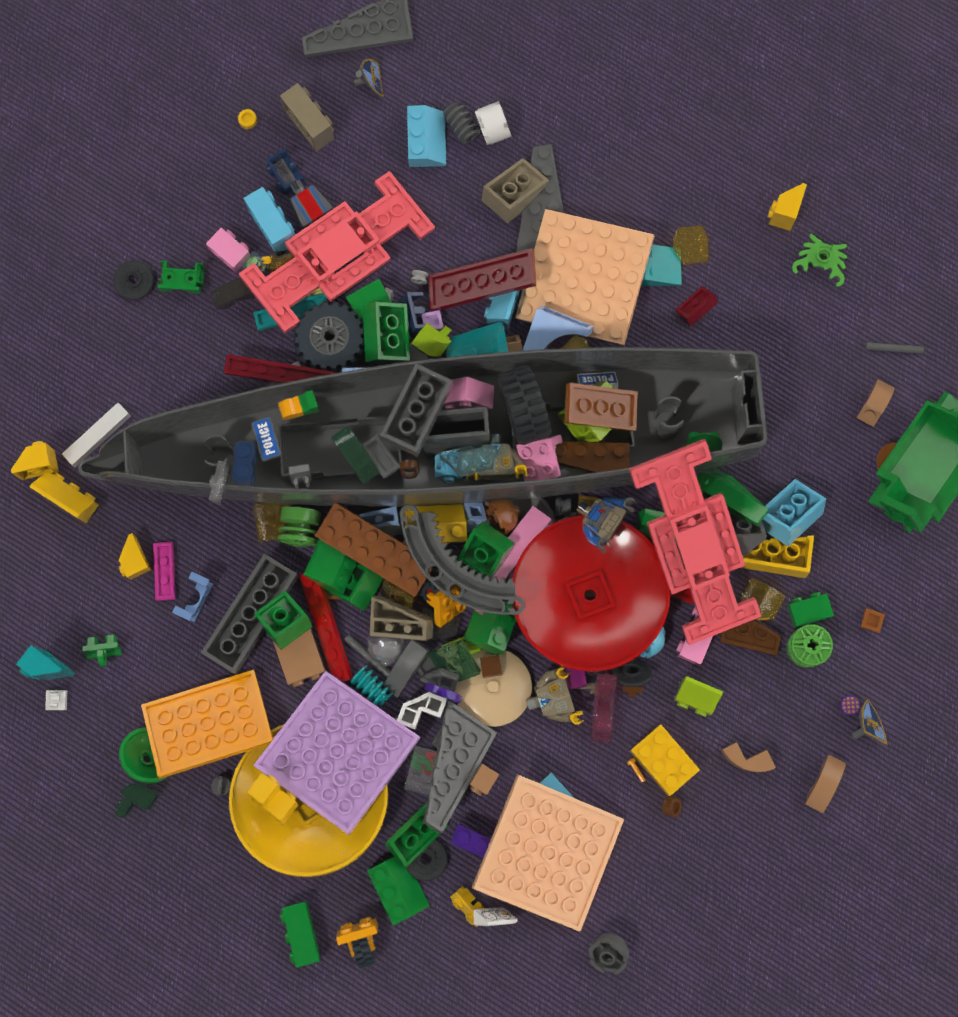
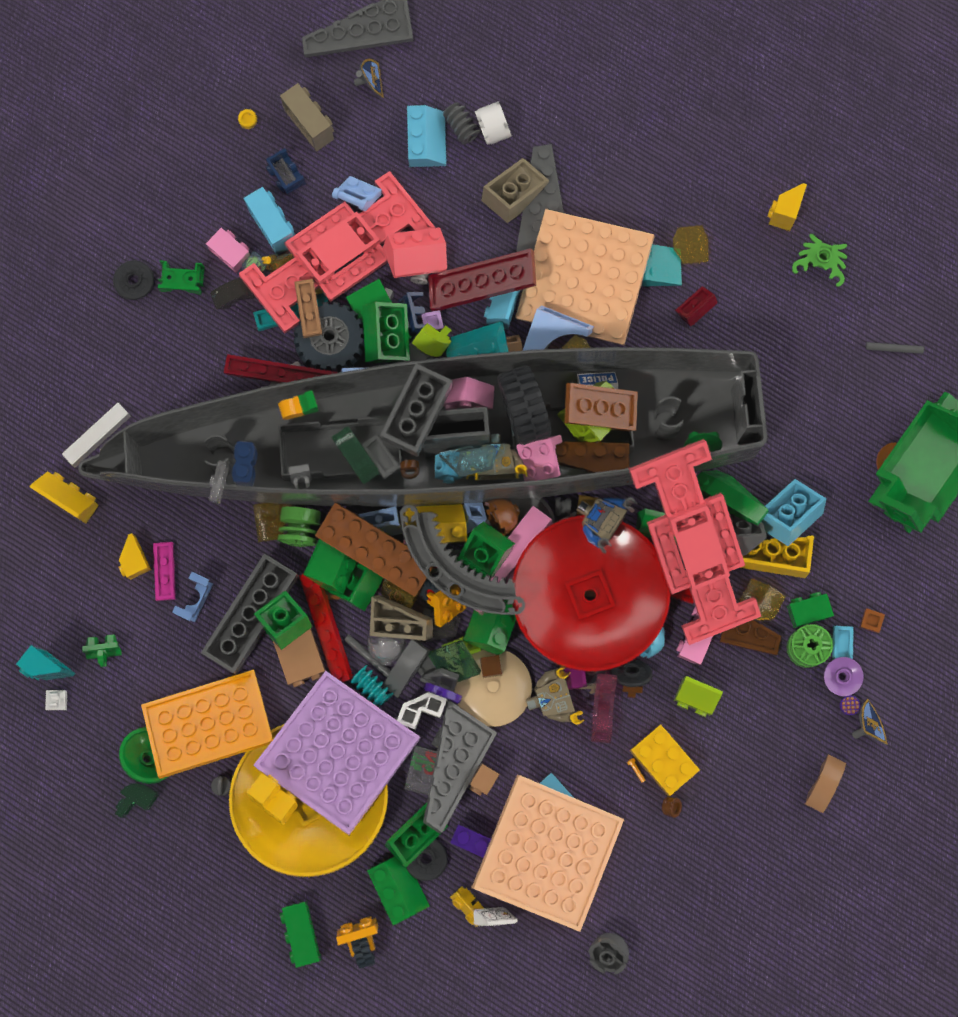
yellow slope [11,441,59,480] -> none
tile [251,417,282,462] -> none
torso [289,179,333,227] -> none
medium nougat brick [721,742,776,772] -> none
medium nougat brick [857,379,895,427] -> none
none -> medium nougat tile [294,279,323,338]
none -> light blue plate [332,176,382,211]
none -> coral slope [383,228,447,278]
none -> medium lavender dish [824,657,863,696]
none -> medium azure tile [832,626,853,660]

